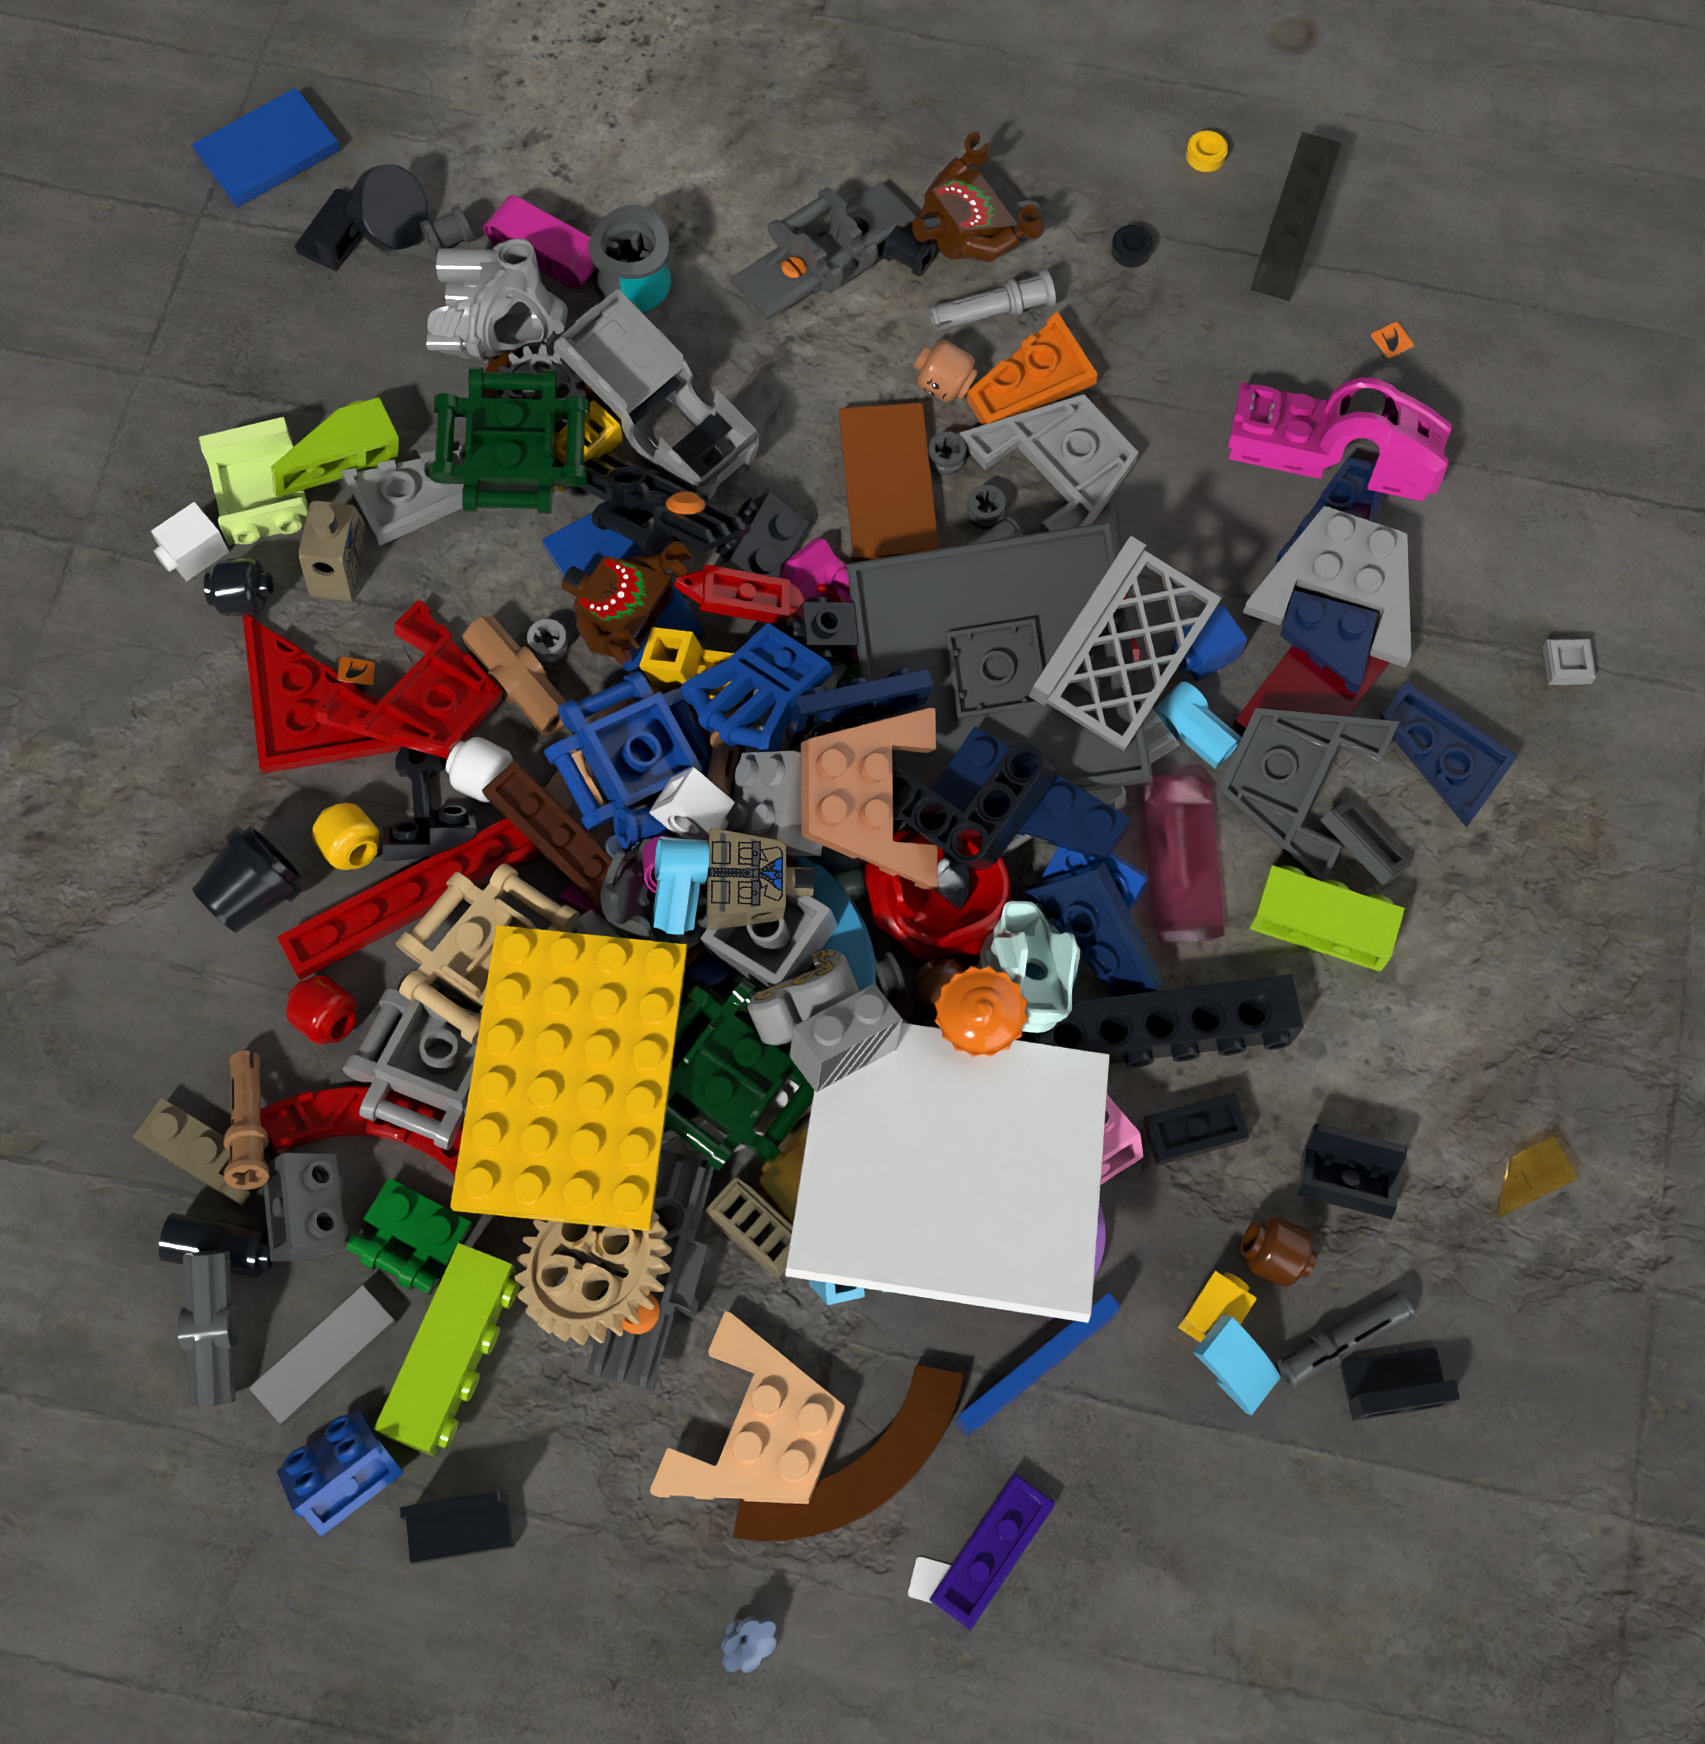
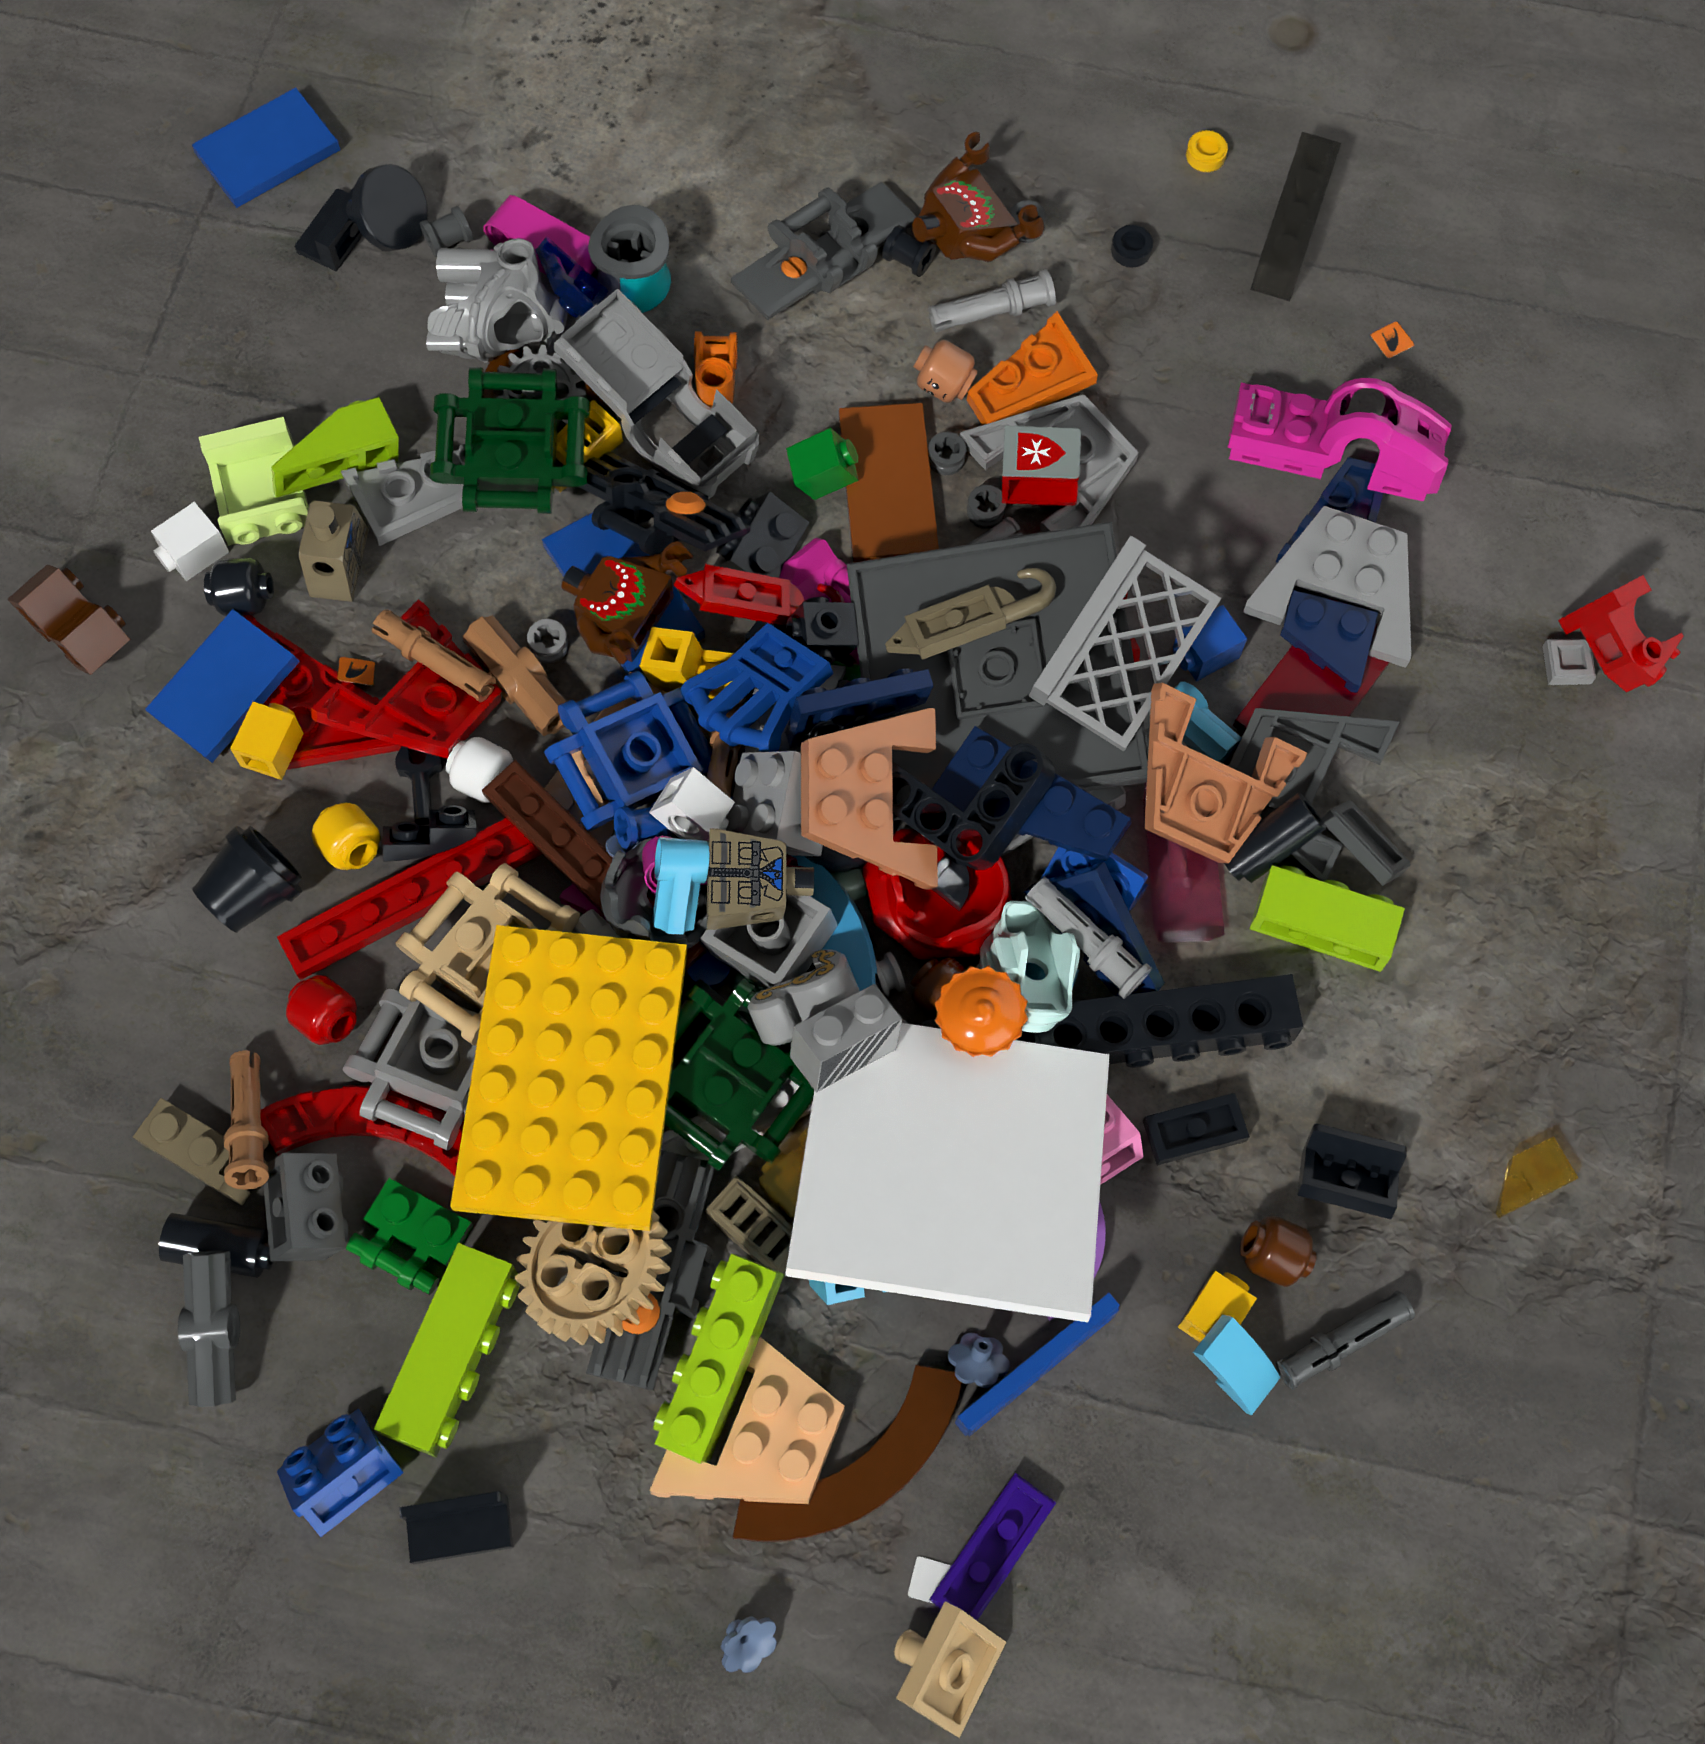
light grey tile [249,1285,397,1426] -> none
black panel [1340,1347,1460,1421] -> none
dark blue wing [1379,682,1518,828] -> none
none -> reddish brown brick [7,565,131,675]
none -> blue tile [145,609,300,763]
none -> yellow brick [230,702,304,780]
none -> medium nougat pin [372,609,496,702]
none -> clear blue wing [536,236,608,318]
none -> lime brick [653,1254,785,1464]
none -> orange piece [694,331,738,407]
none -> green brick [786,428,859,500]
none -> dark tan plate [885,568,1057,660]
none -> tan tile [894,1601,1006,1738]
none -> sand blue plant [948,1333,1010,1388]
none -> piece [1002,426,1081,506]
none -> light grey pin [1025,877,1152,999]
none -> nougat wing [1145,683,1307,863]
none -> black brick [1224,792,1326,883]
none -> red tile [1558,575,1684,692]

